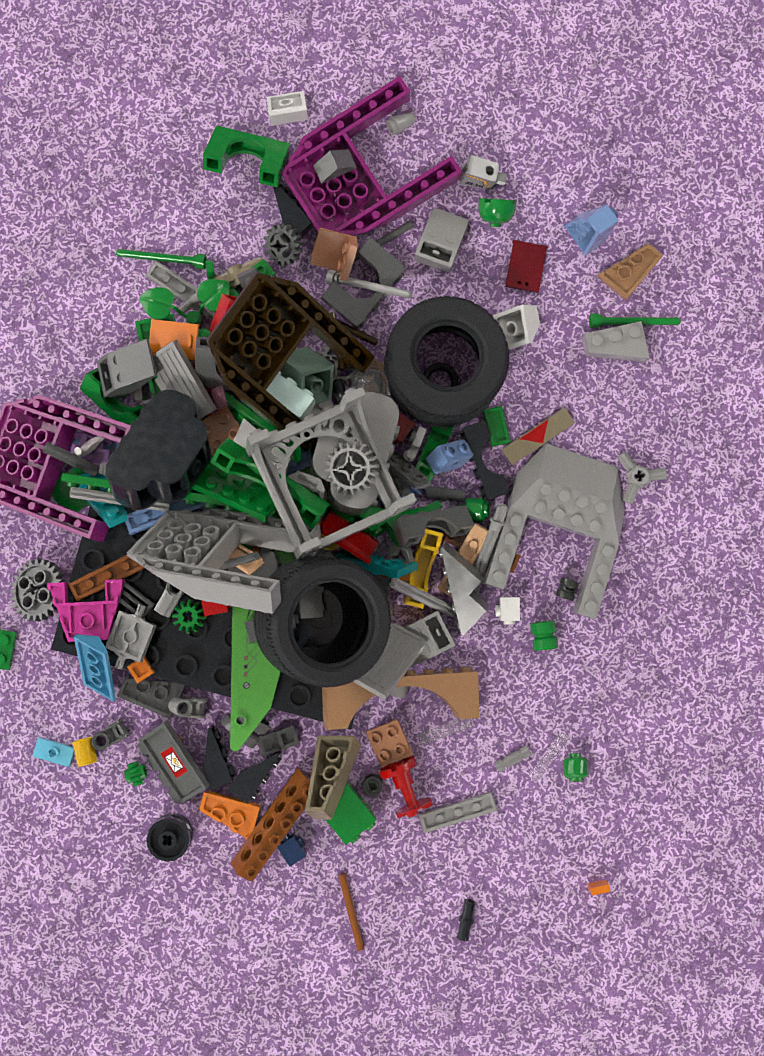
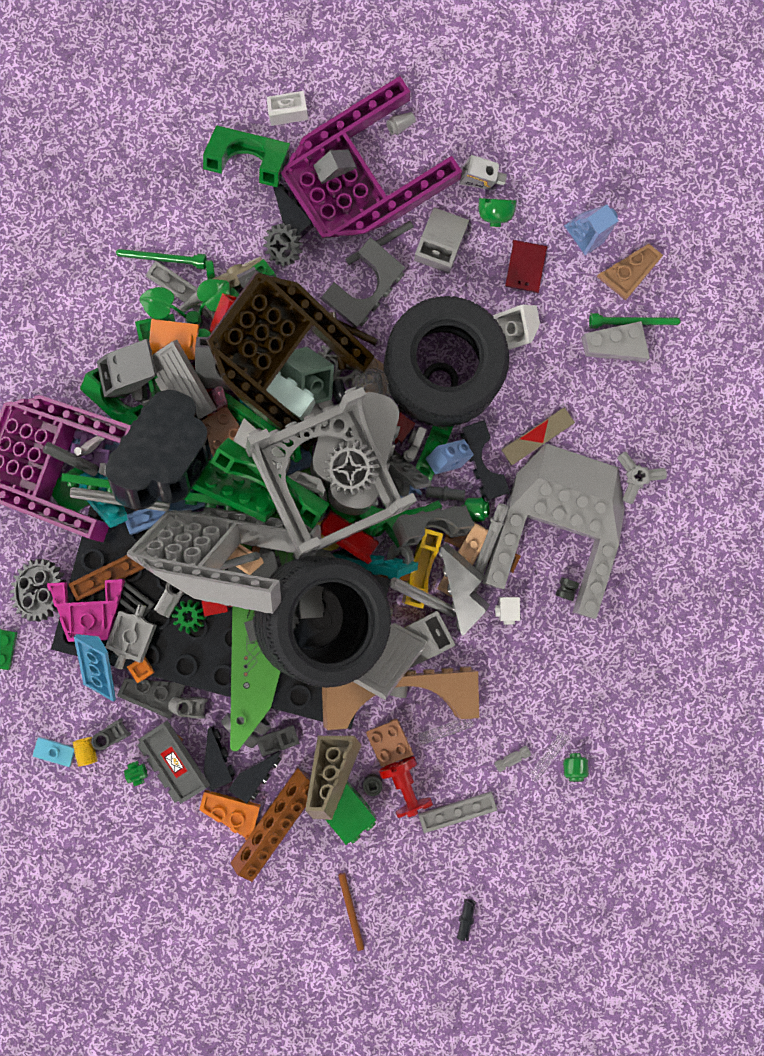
black wheel [146,813,194,862] -> none
dark blue brick [277,832,307,867] -> none
nougat bracket [310,228,358,281] -> none
light grey piece [326,269,412,298] -> none
green tile [483,405,511,447] -> none
green wheel [530,621,558,651] -> none
orange tile [587,880,610,896] -> none

